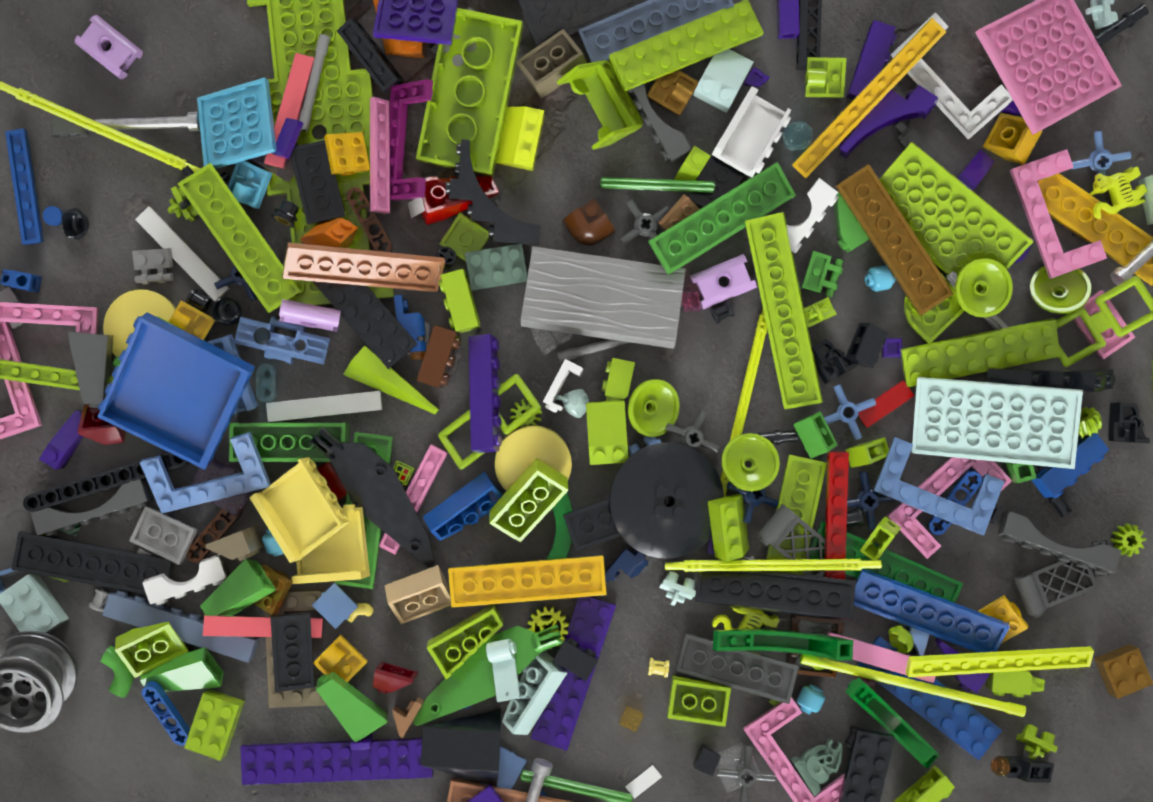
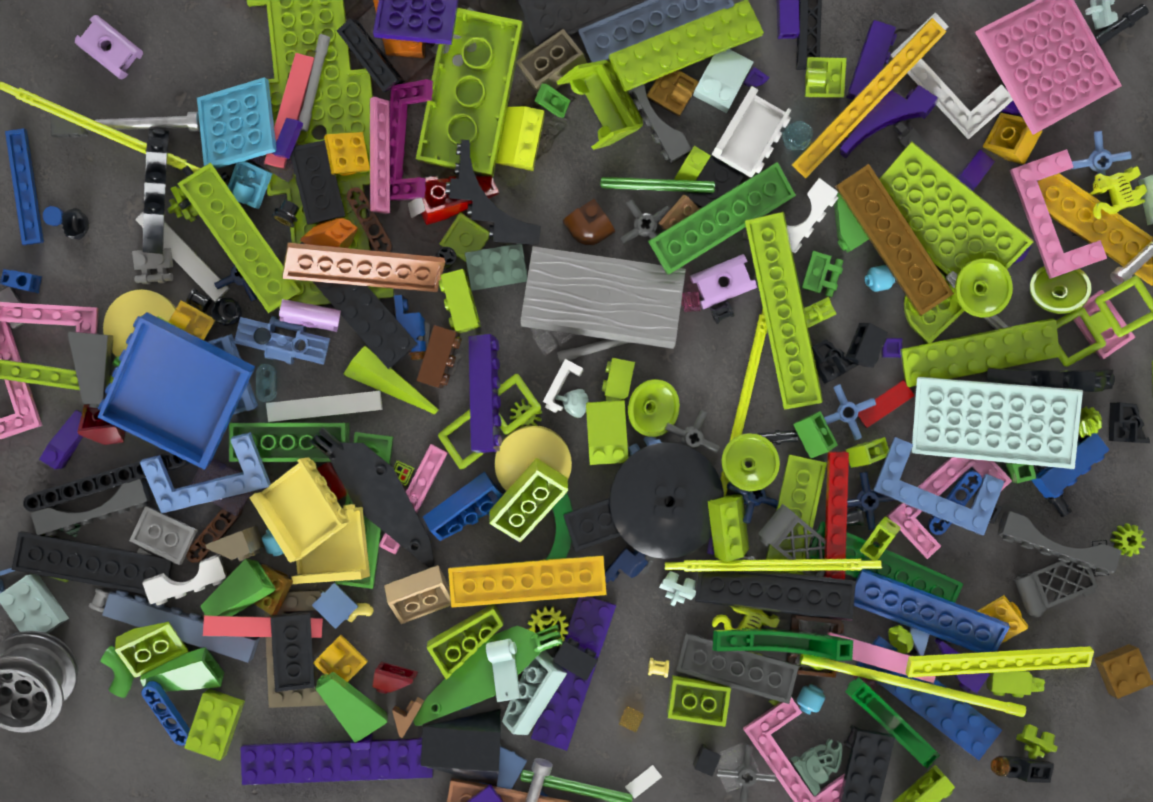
none -> black arch [143,128,169,254]
none -> bright green plate [535,83,571,118]

